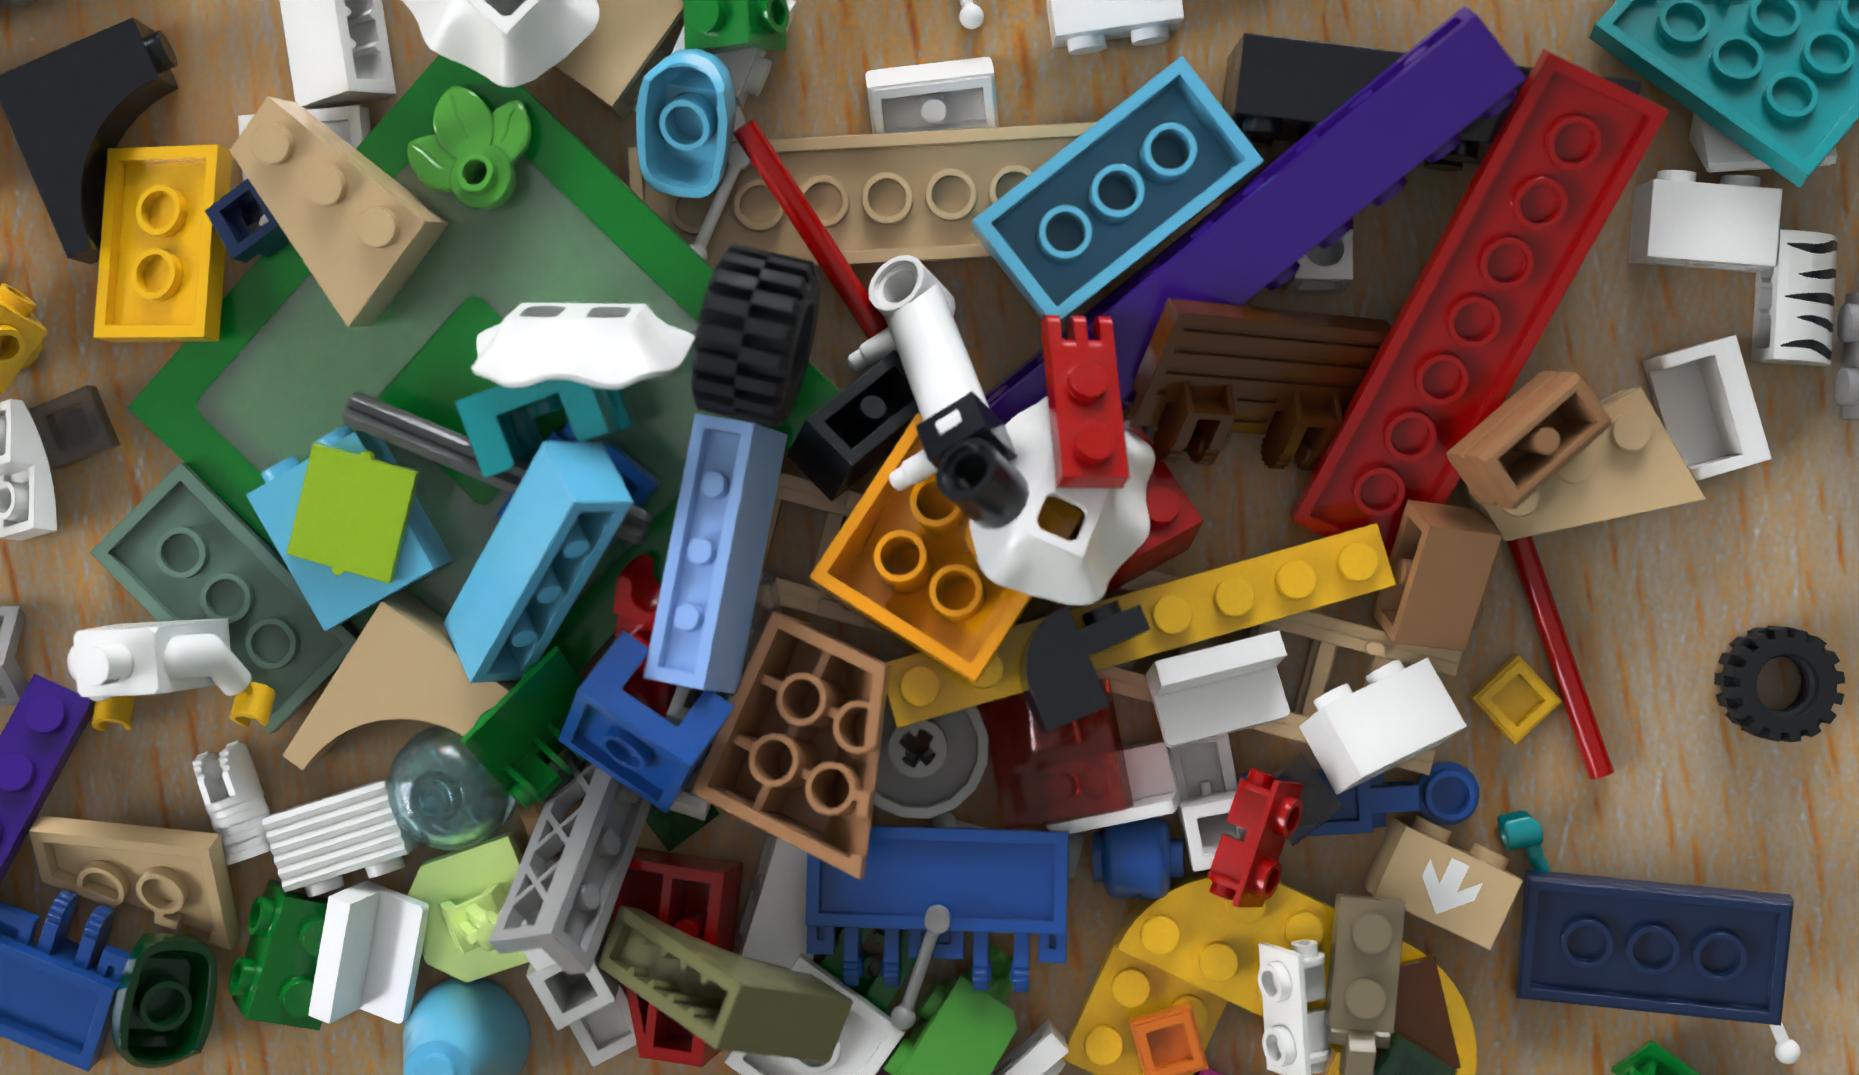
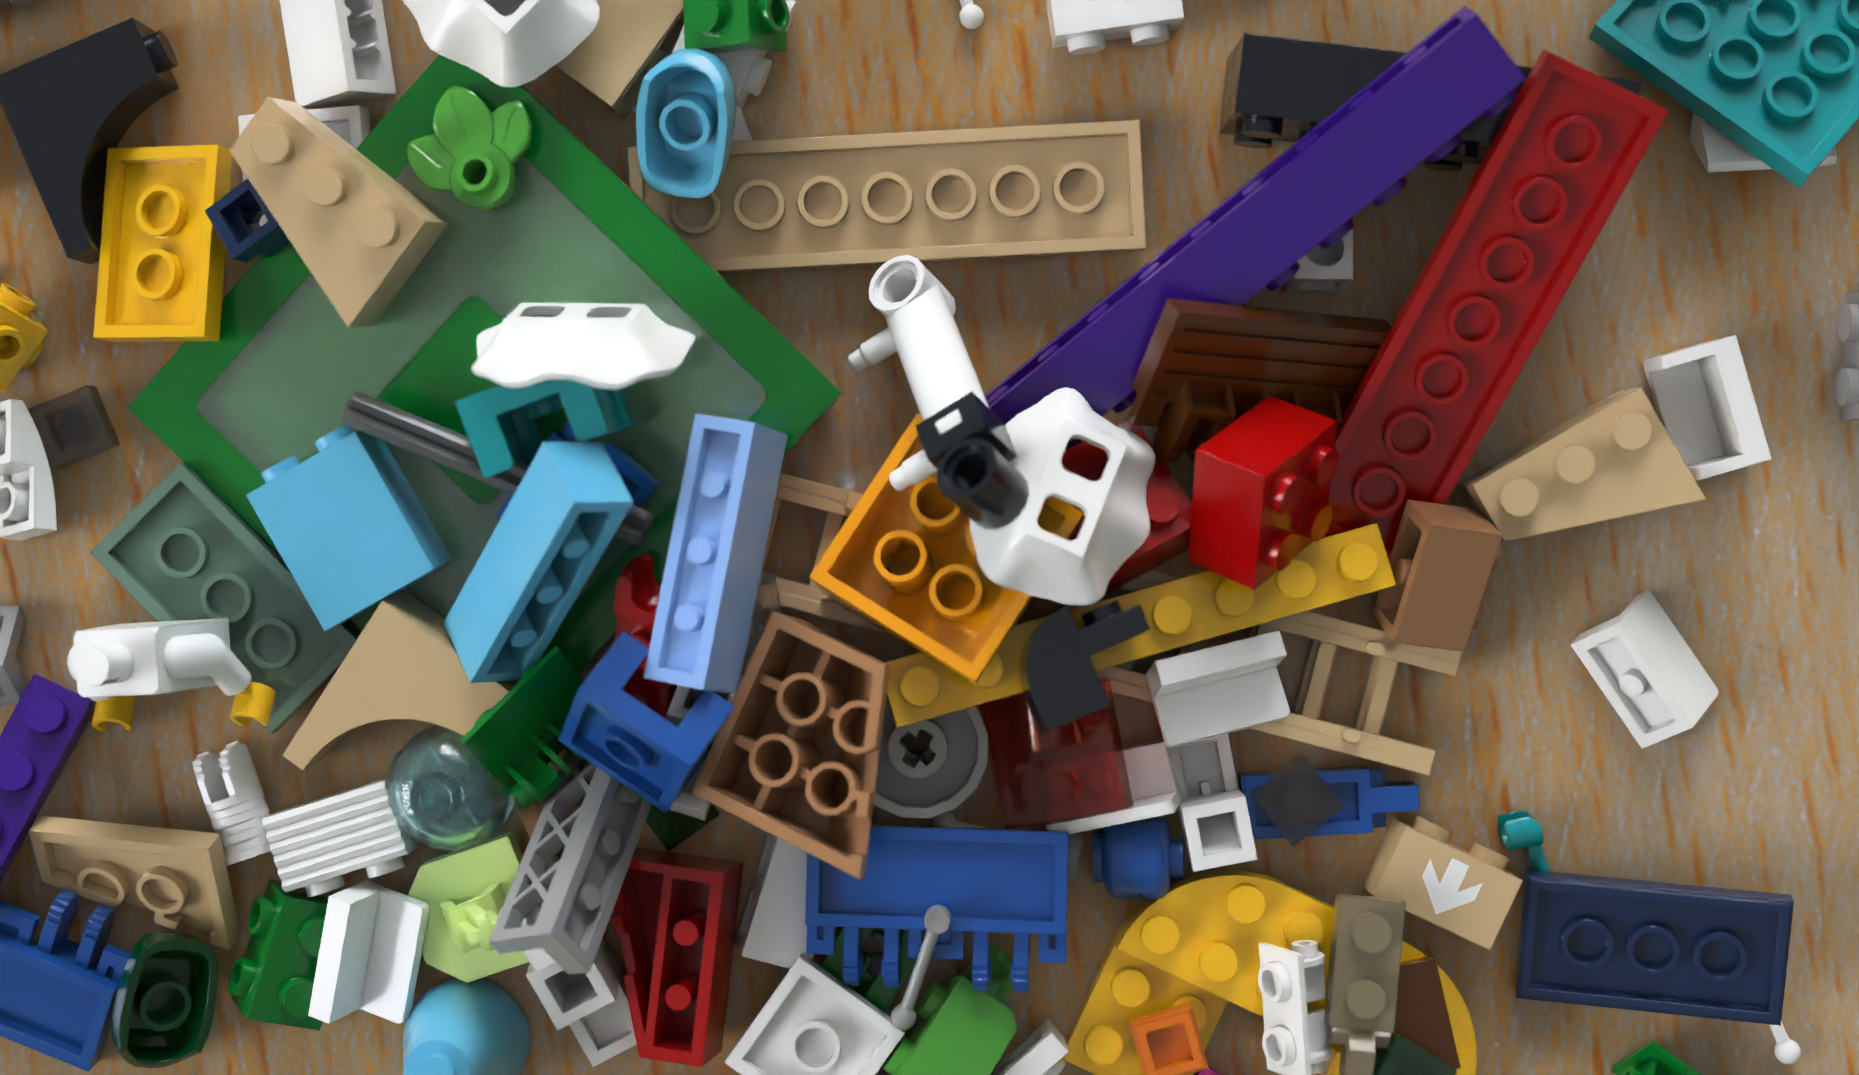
lime piece [287,442,420,584] -> none
olive arch [597,905,853,1062] -> none
white hinge [690,143,752,262] -> none
black tyre [691,244,820,428] -> none
red bar [733,119,888,339] -> none
black brick [787,350,920,501] -> none
white slope [865,57,999,134] -> none
medium azure brick [971,56,1264,322] -> none
red hinge [1041,315,1130,488] -> none
red hinge [1207,768,1304,908] -> none
white brick [1299,658,1467,795] -> none
blue plate [1415,761,1479,826] -> none
medium nougat brick [1446,371,1612,509] -> none
yellow tile [1468,654,1562,745] -> none
red bar [1506,536,1614,779] -> none
white brick [1628,170,1783,273] -> none
black tyre [1714,626,1845,742] -> none
white brick [1751,229,1838,367] -> none
none -> red brick [1188,395,1339,590]
none -> white panel [1570,591,1719,749]

